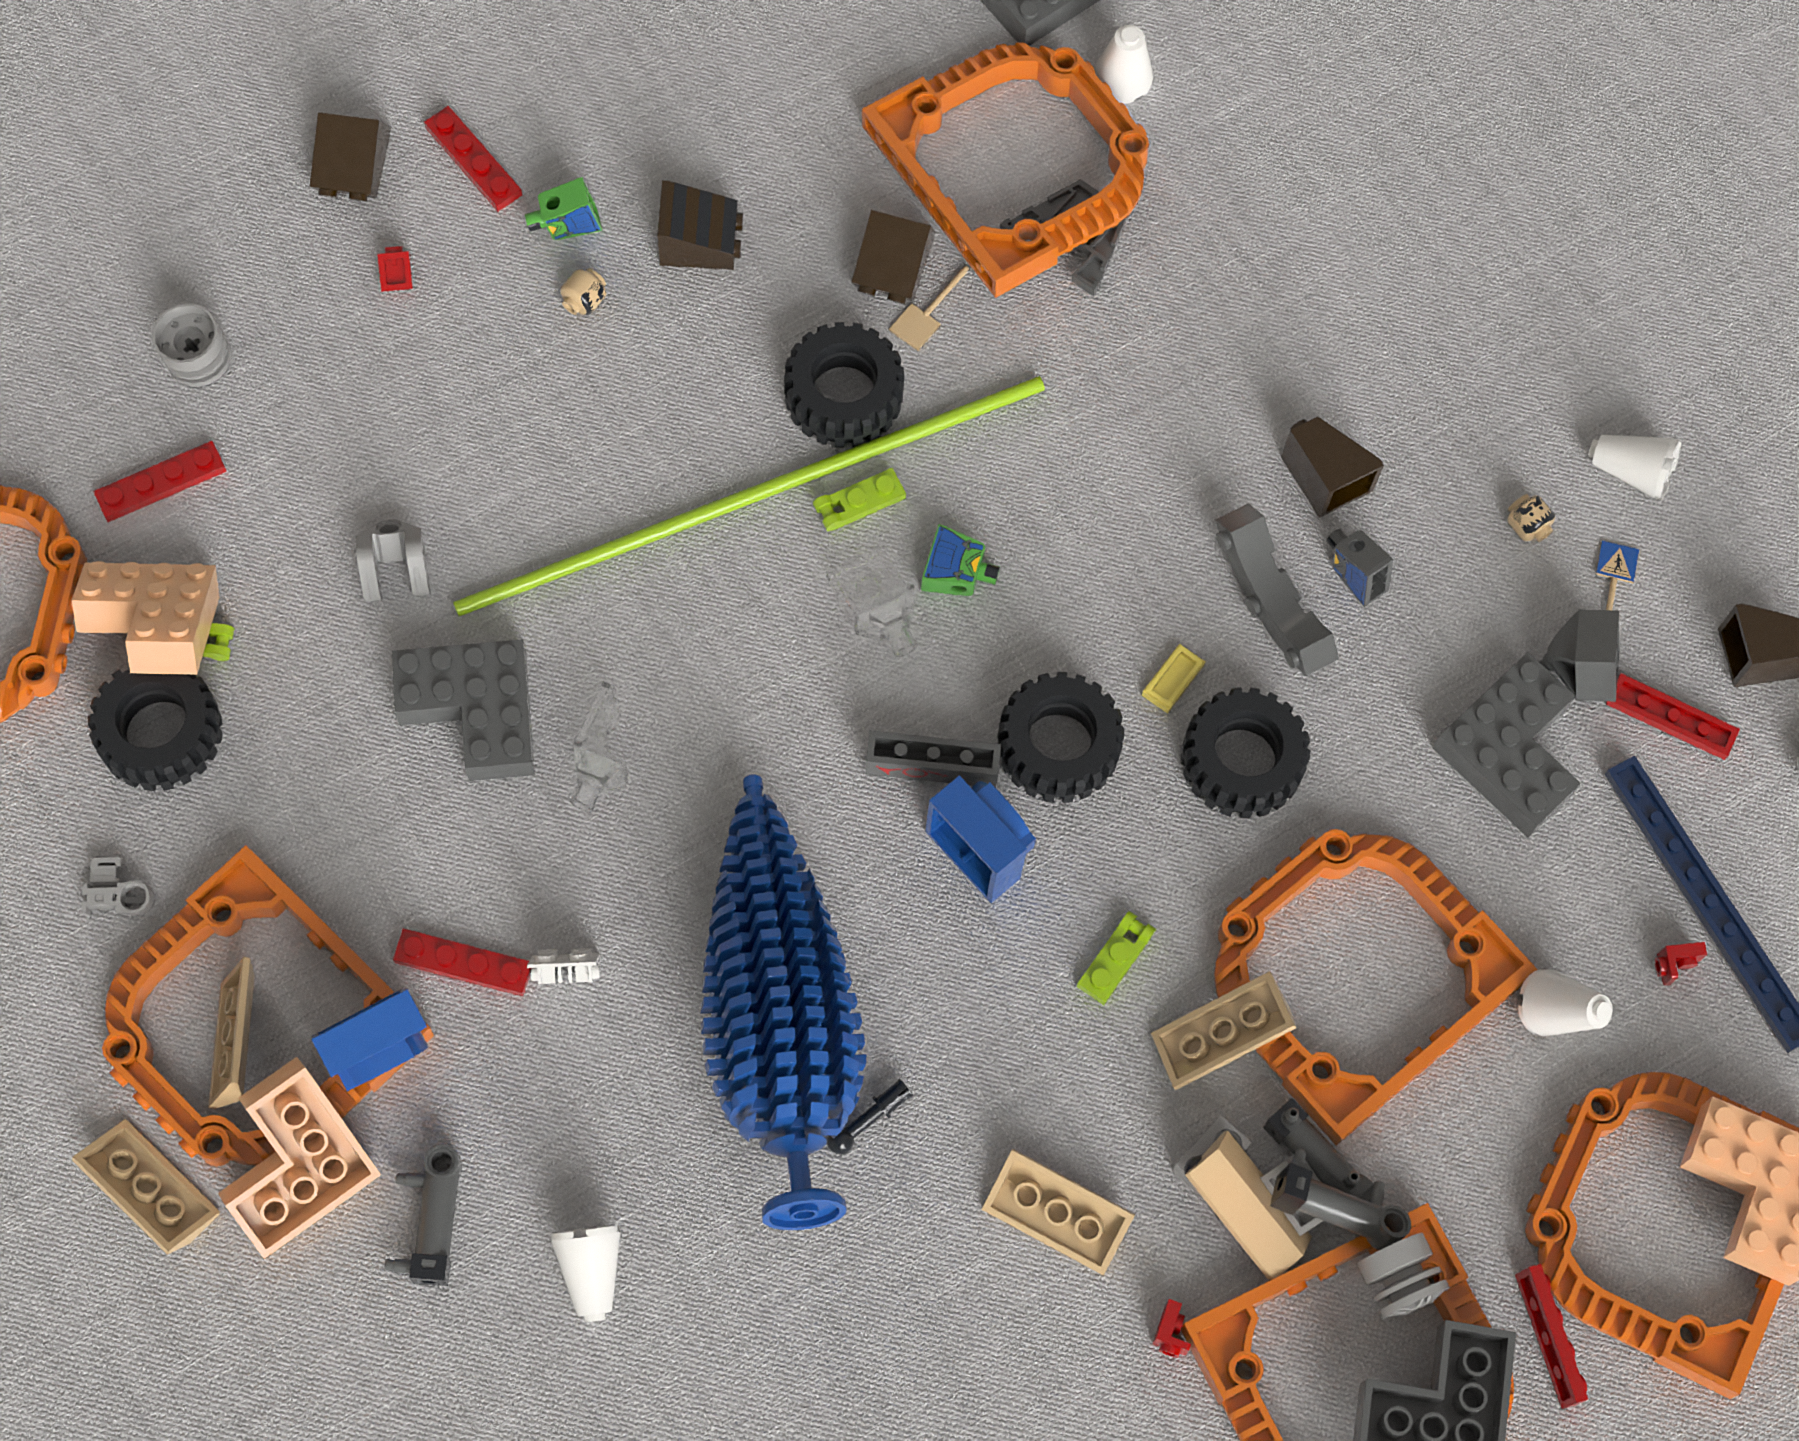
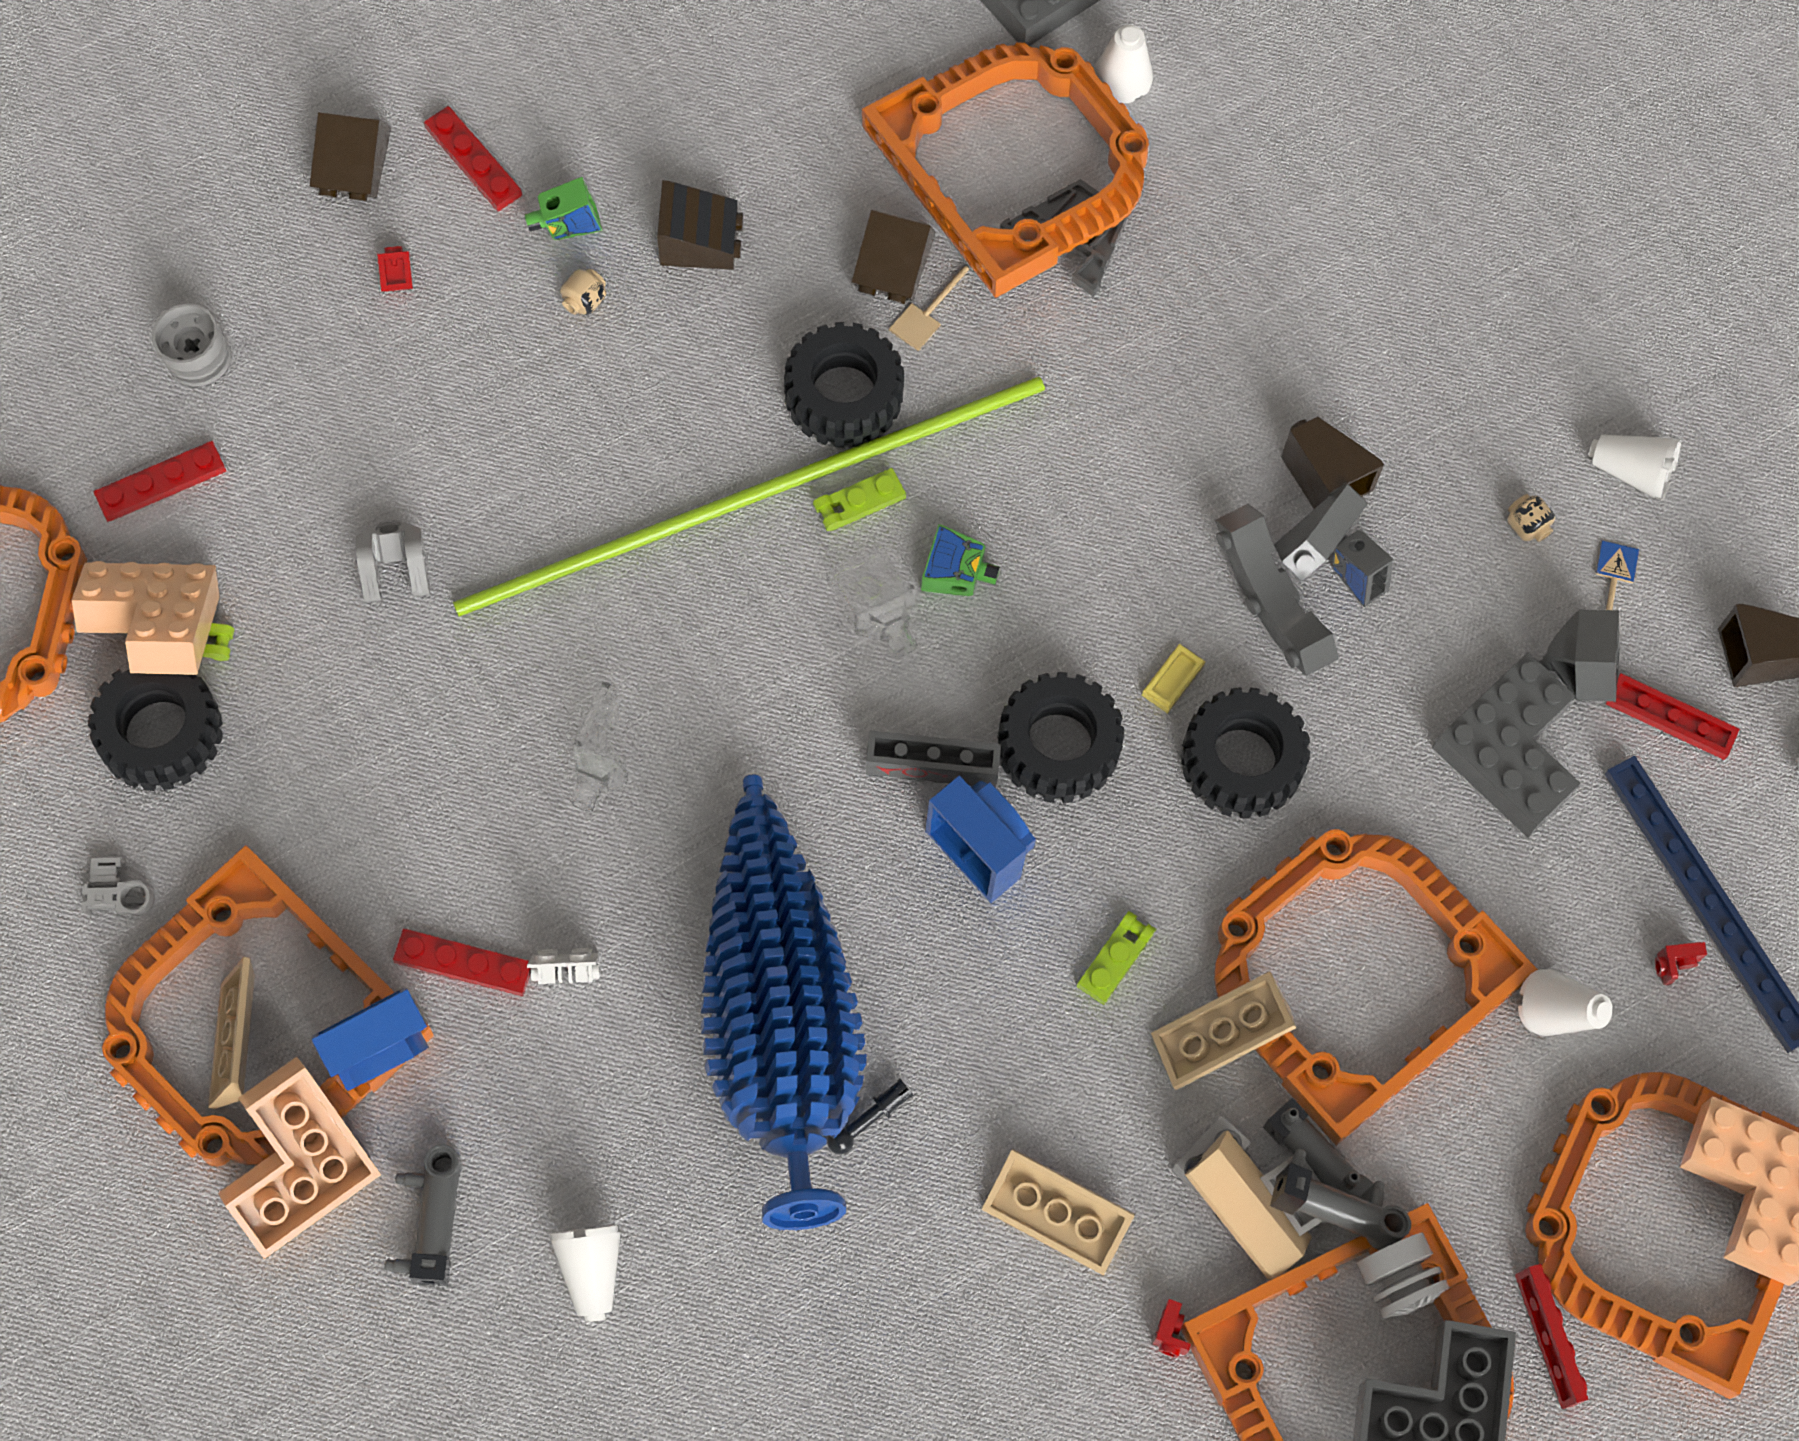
tan slope [72,1119,220,1255] -> none
dark grey brick [392,639,535,781] -> none
none -> dark grey slope [1274,482,1368,581]

